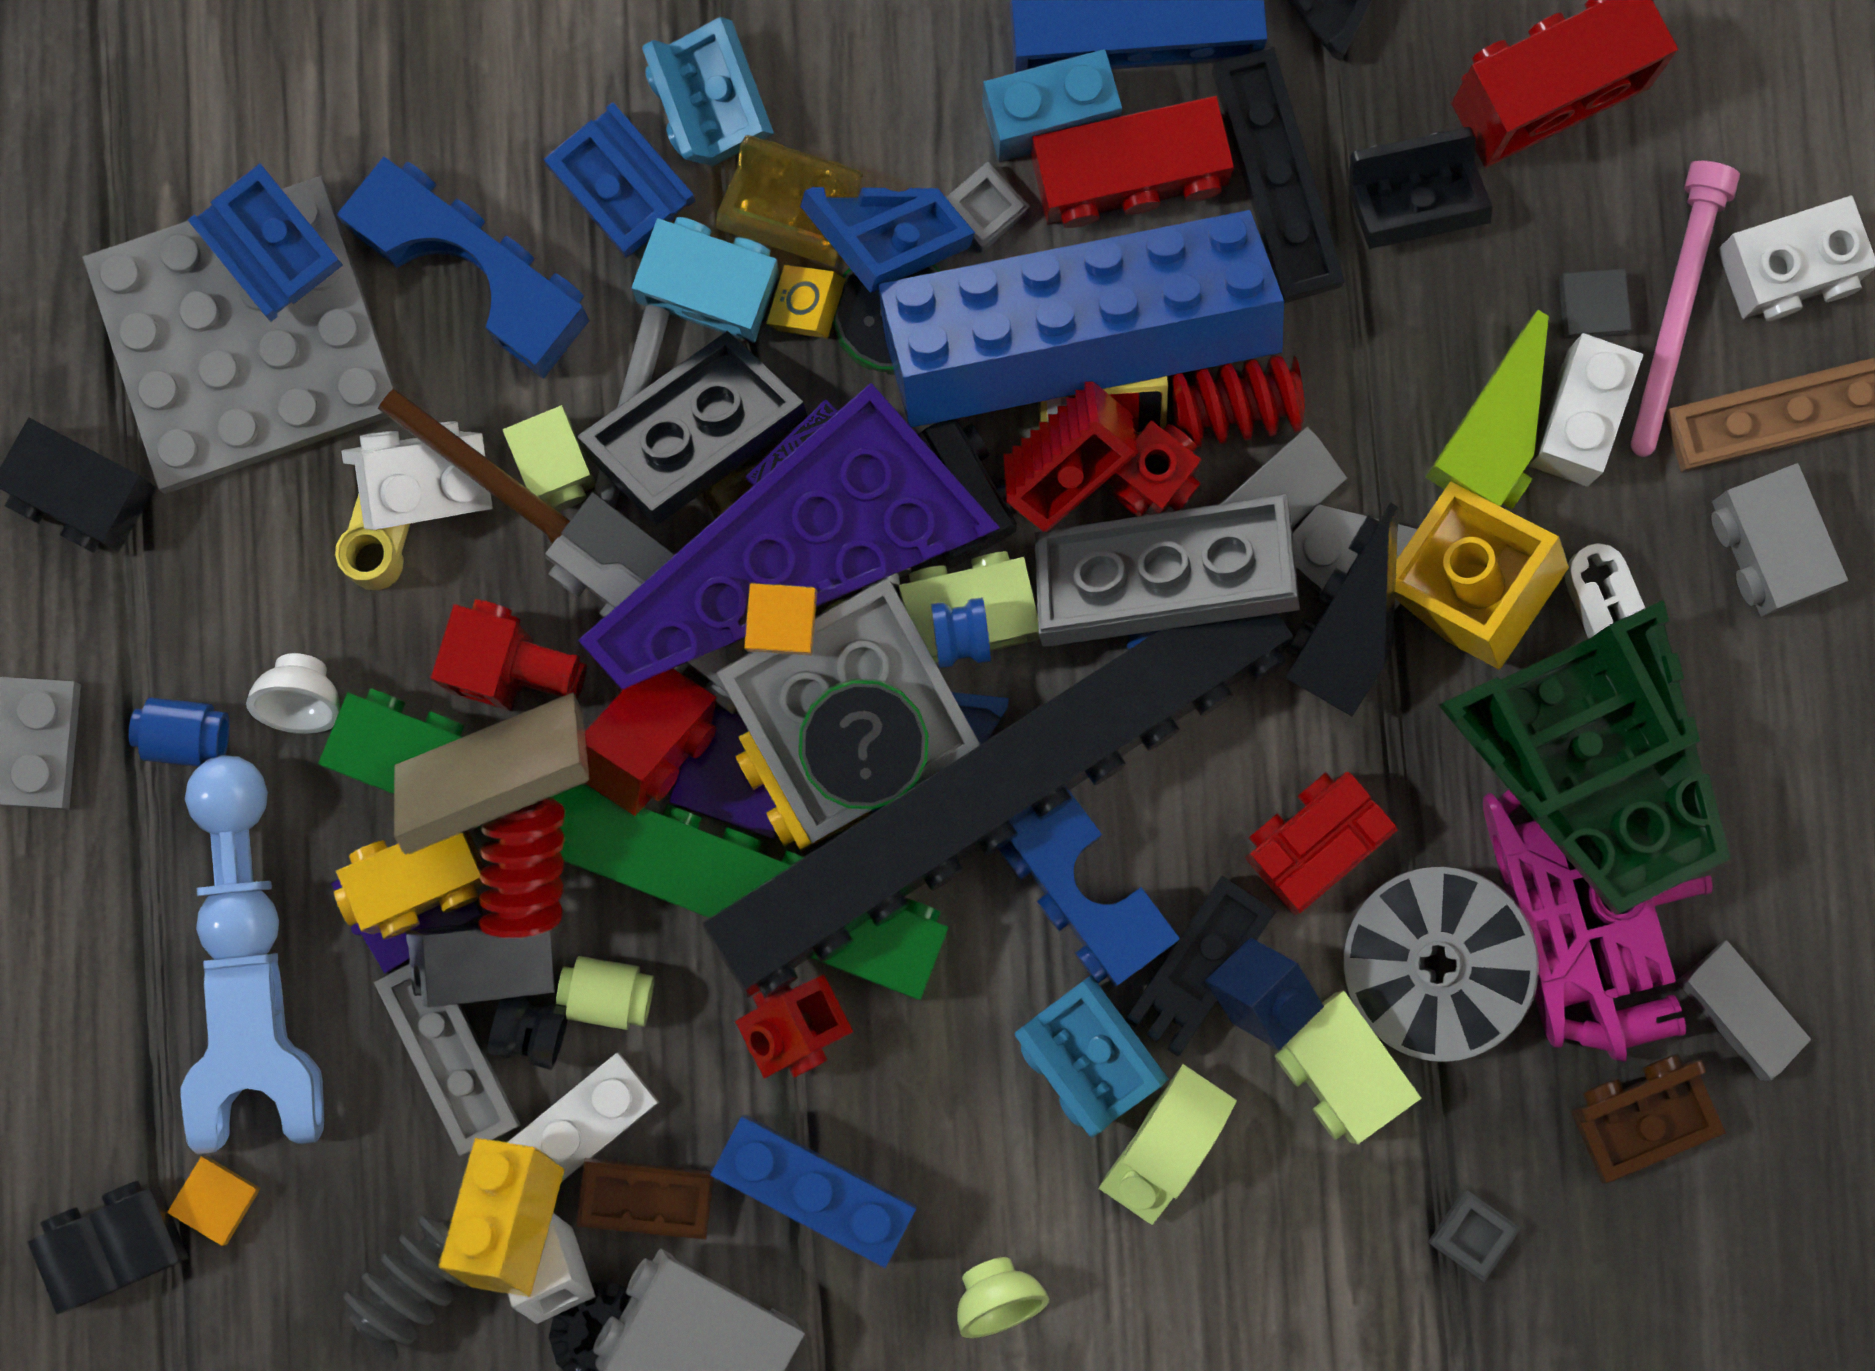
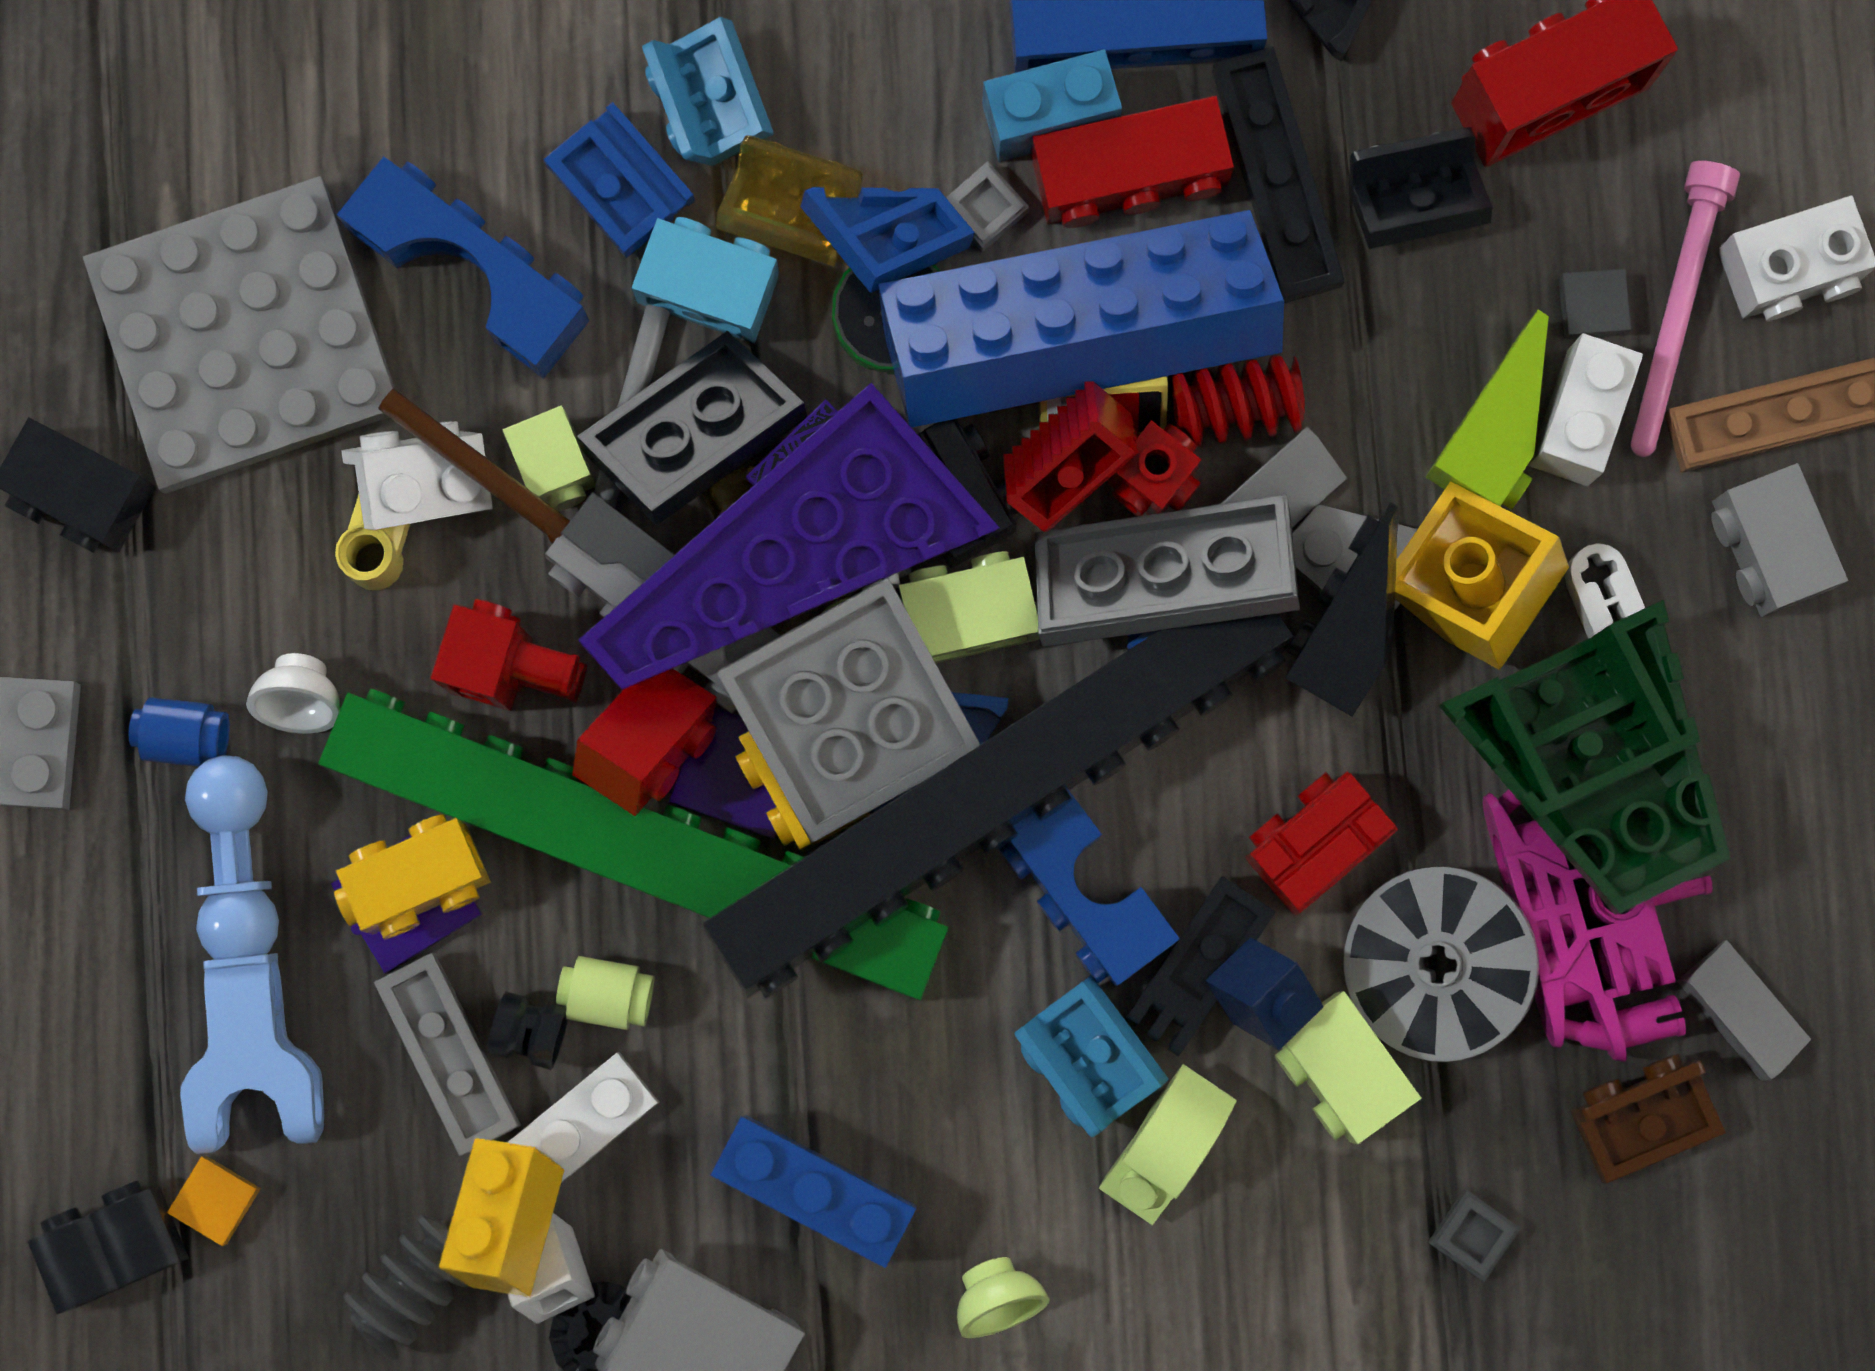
blue plate [188,163,343,322] -> none
dark tan tile [394,693,589,854] -> none
black hinge [406,922,554,1008] -> none
red piece [479,797,565,938] -> none
reddish brown plate [576,1158,714,1240] -> none
red brick [735,974,854,1079] -> none
light orange tile [745,583,817,656] -> none
yellow tile [766,265,846,338] -> none
black tile [798,678,928,809] -> none
blue wheel [931,597,991,668] -> none

